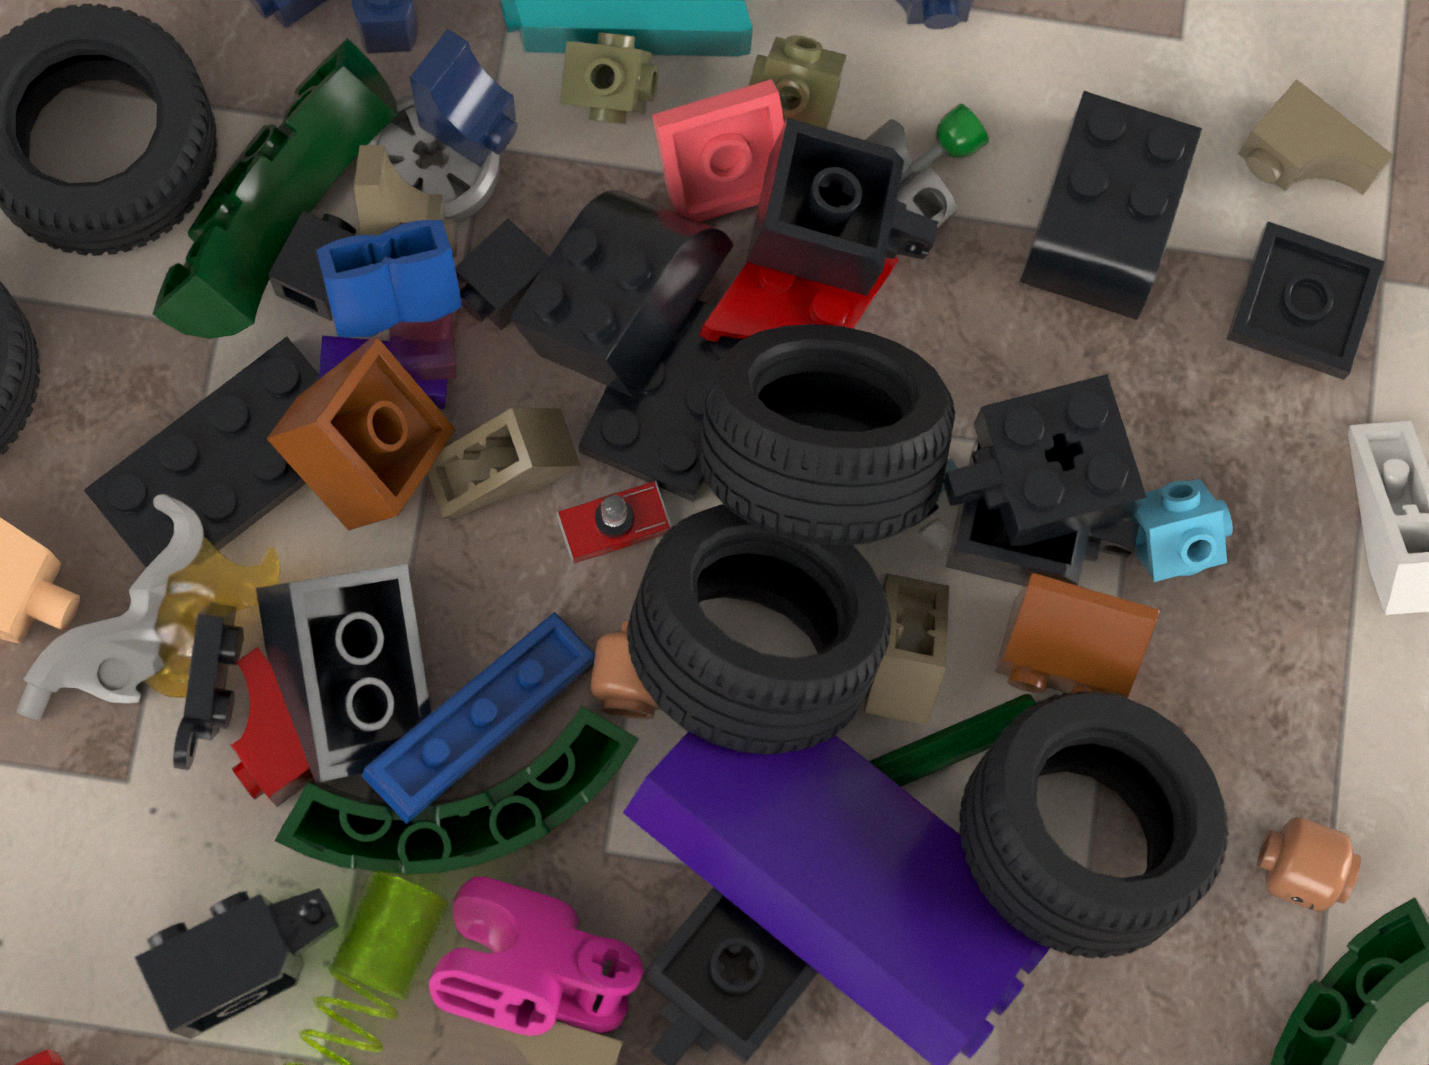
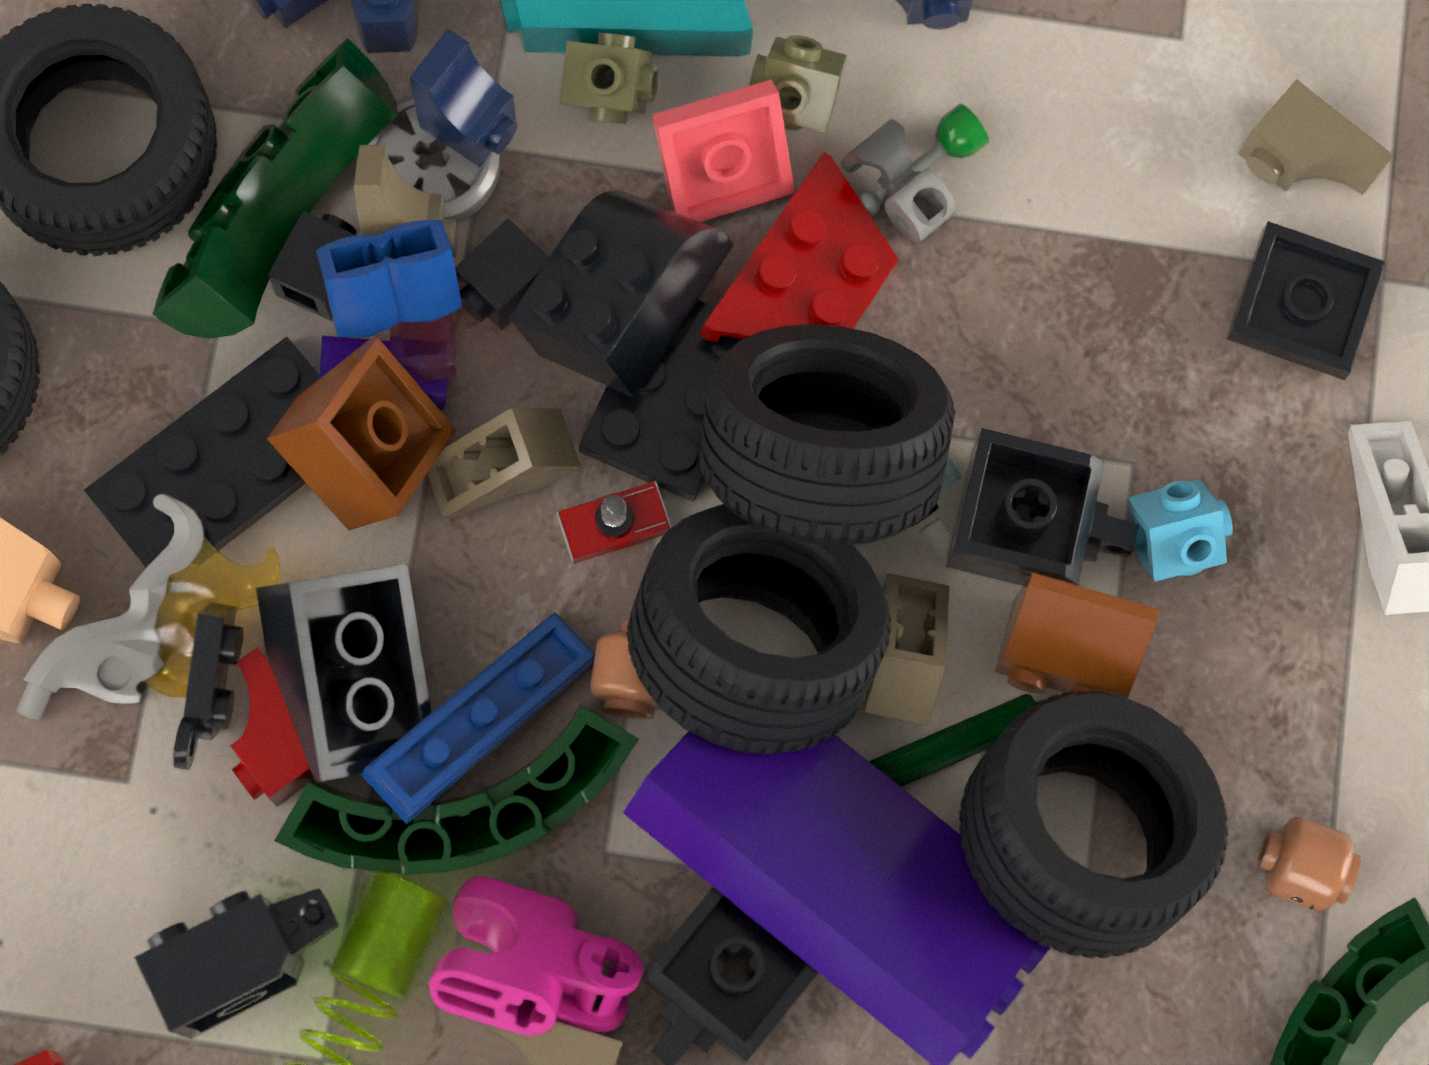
black hinge [746,118,938,296] -> none
black hinge [943,374,1147,546] -> none
black brick [1020,91,1202,320] -> none

